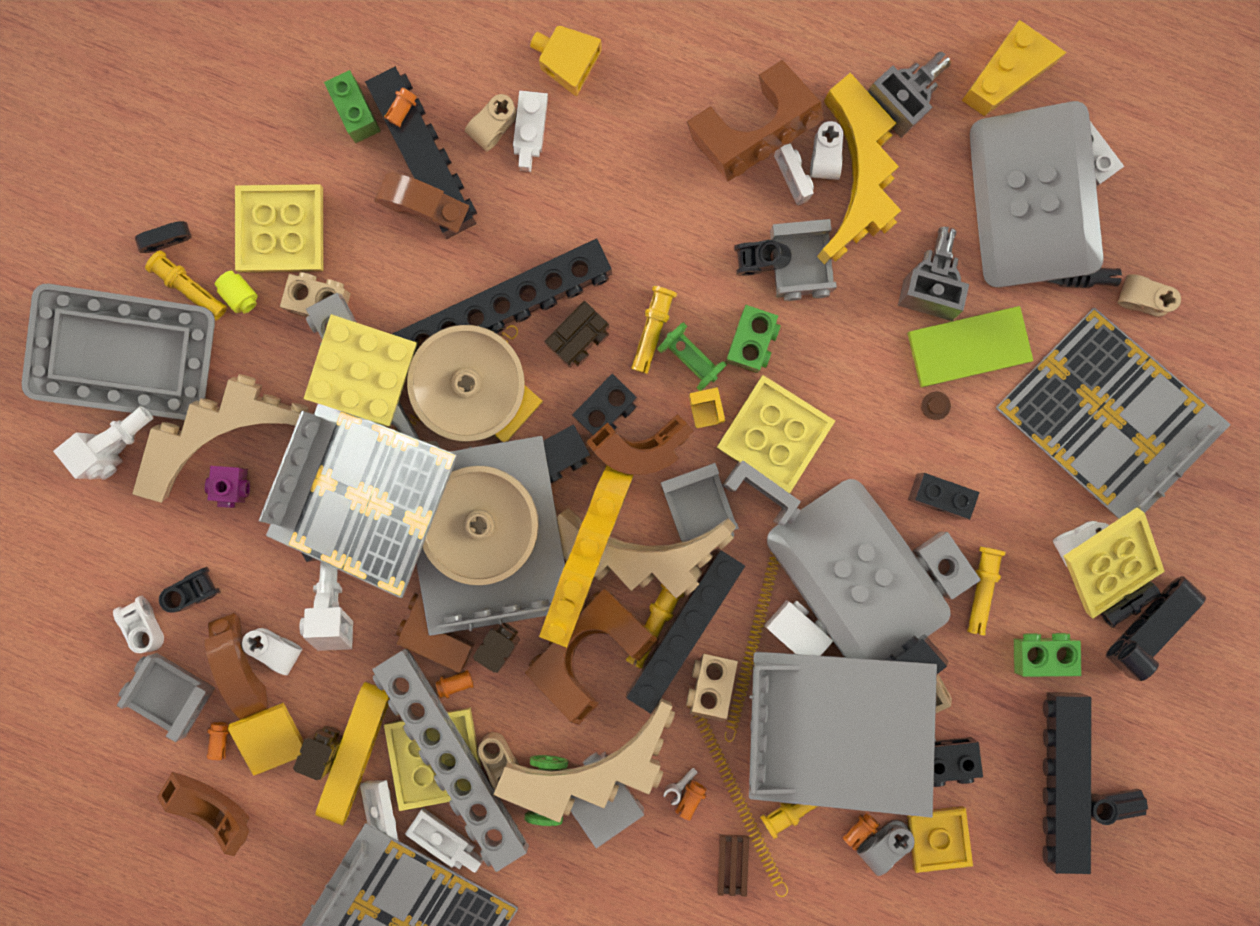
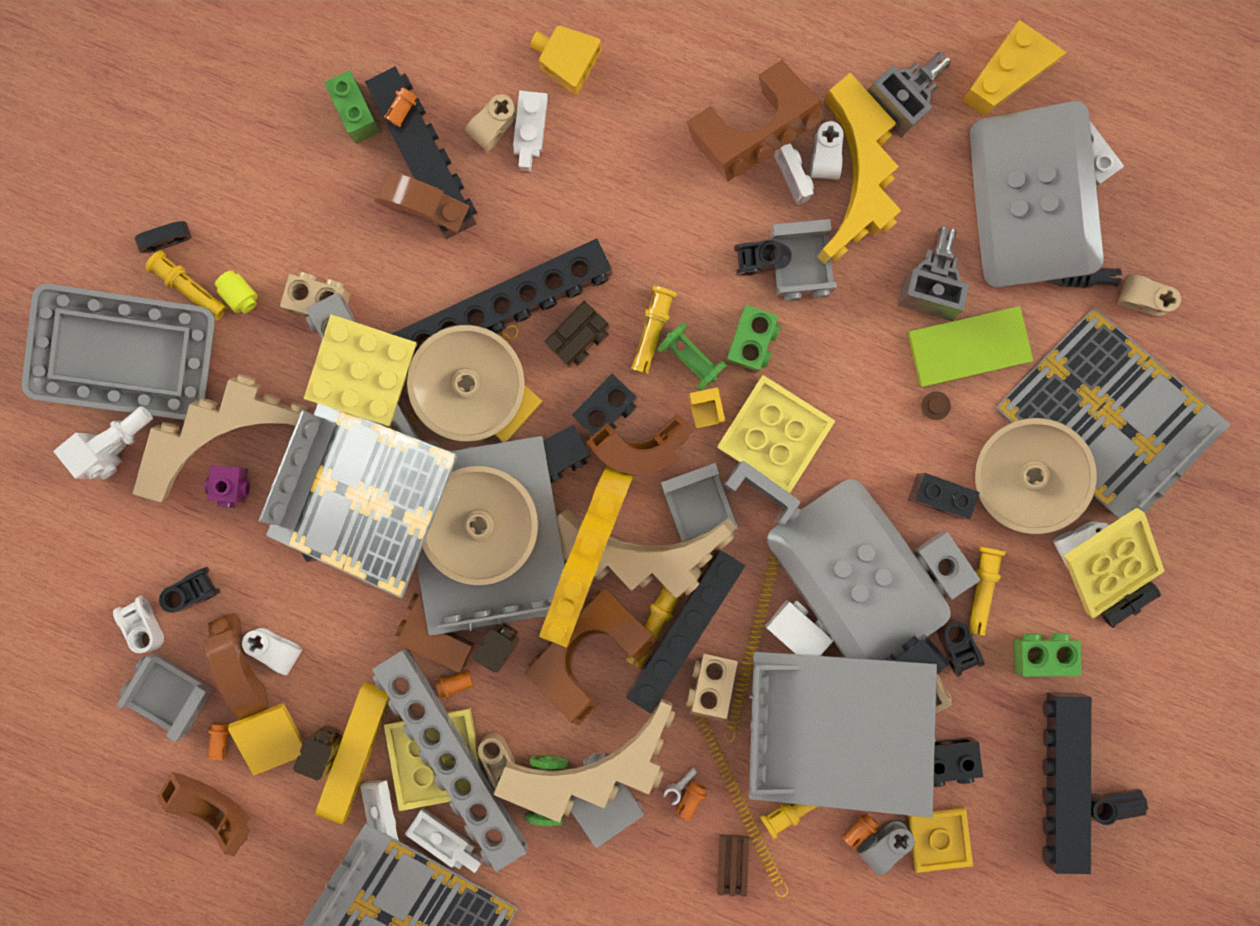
light yellow plate [235,184,323,272] -> none
white brick [300,561,353,651] -> none
black beam [1106,576,1206,681] -> none
none -> black piece [937,618,985,677]
none -> tan dish [975,418,1097,534]

